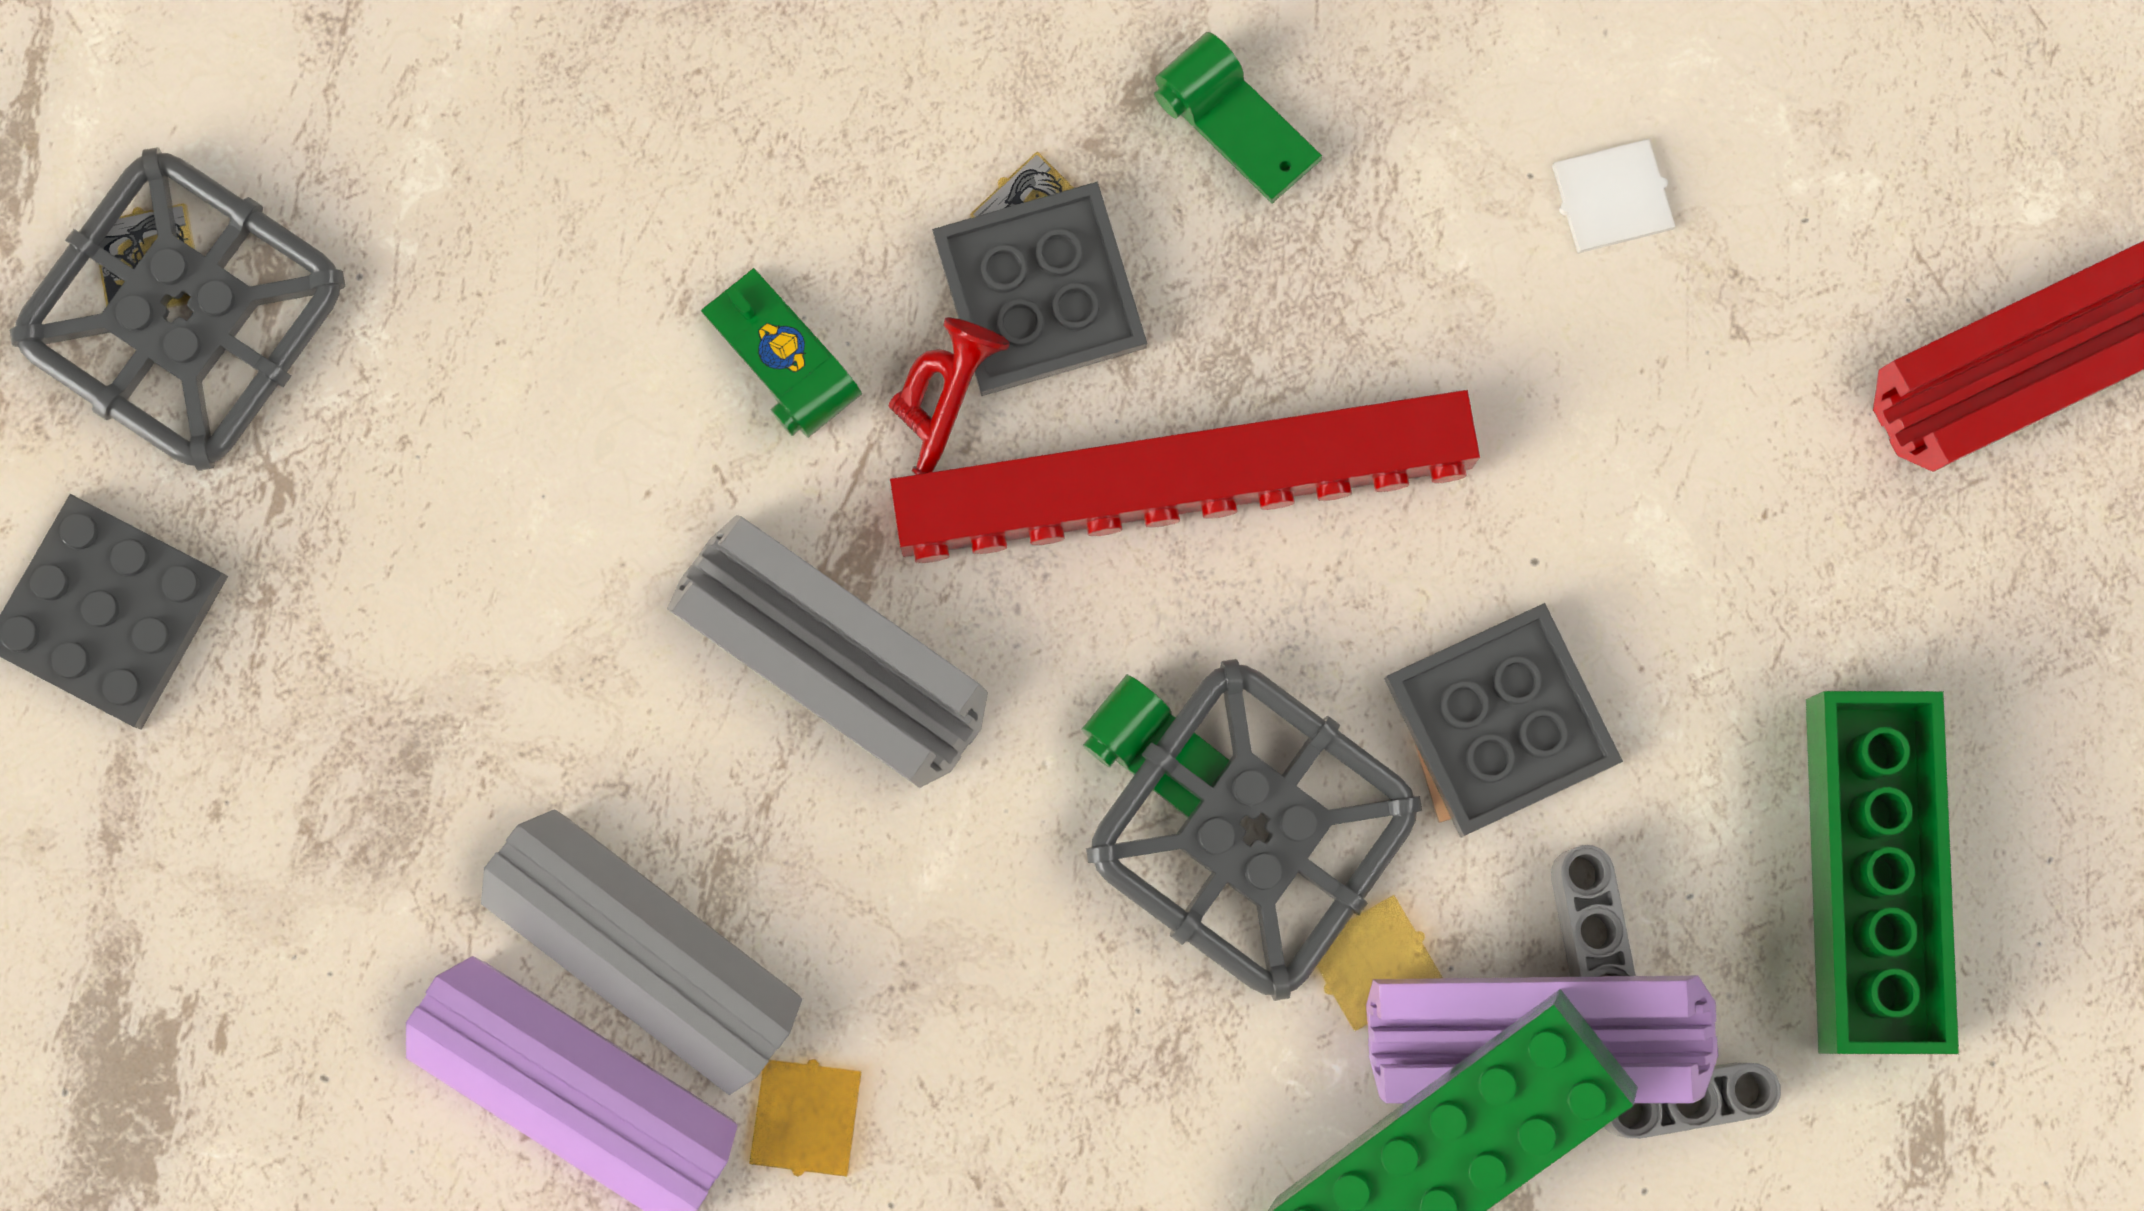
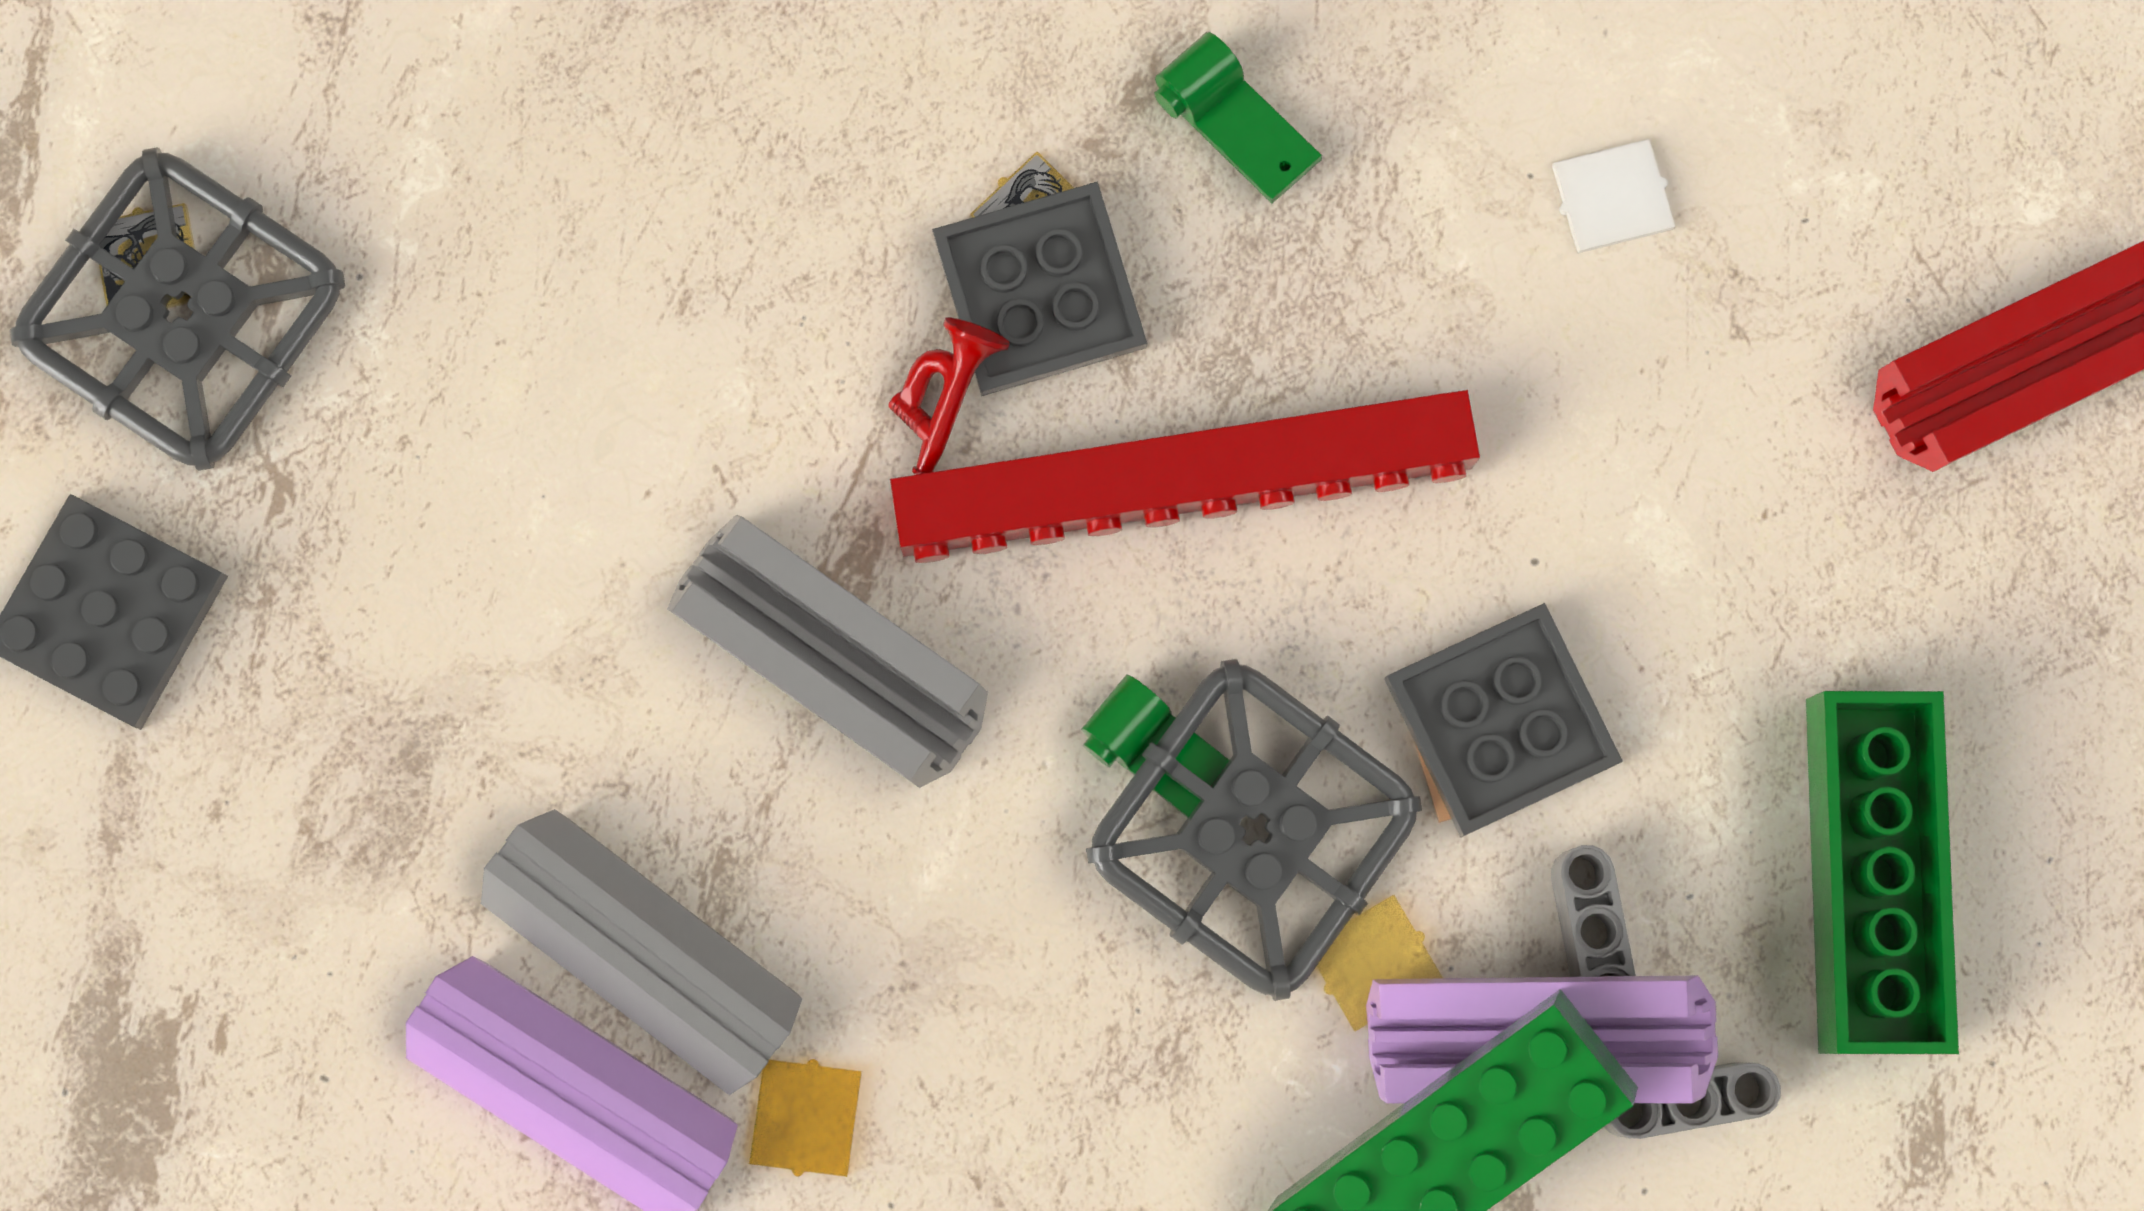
green door [701,268,862,438] -> none

